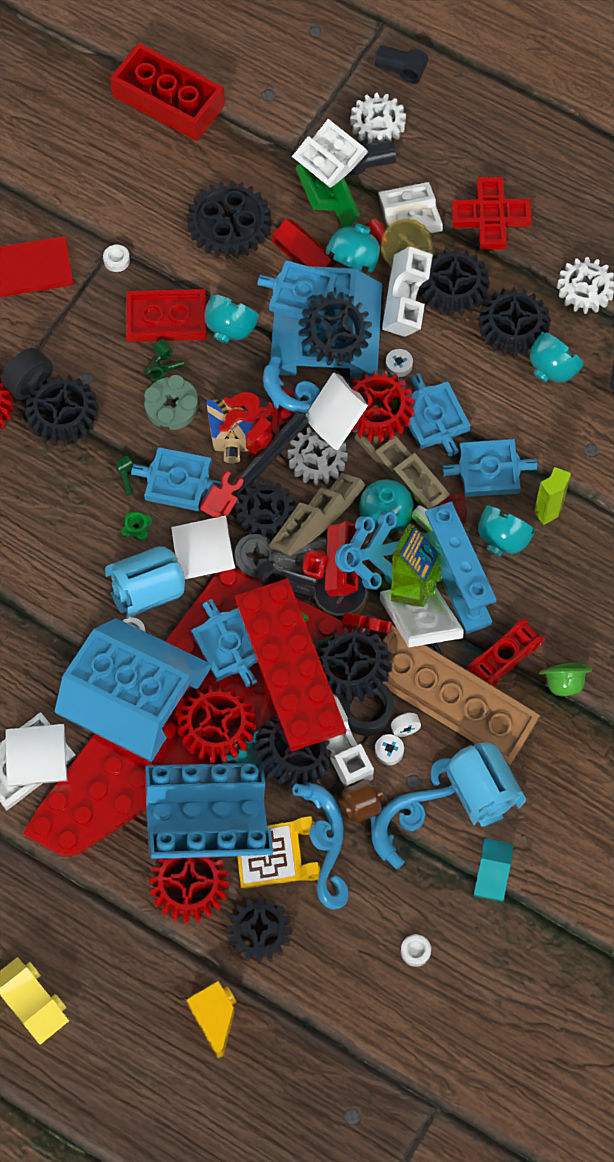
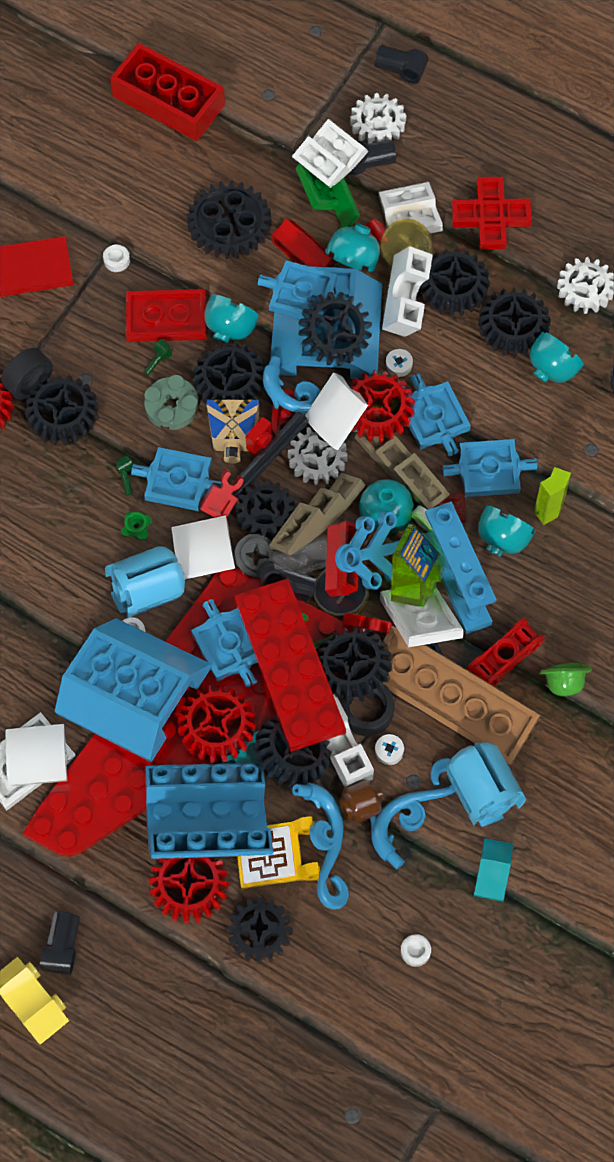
dark green hand [148,360,184,381] -> none
yellow slope [187,981,236,1058] -> none
red piece [218,392,273,432] -> none
red piece [302,550,328,580] -> none
white tile [391,713,421,737] -> none
none -> black piece [40,911,80,975]
none -> black gear [193,341,265,404]

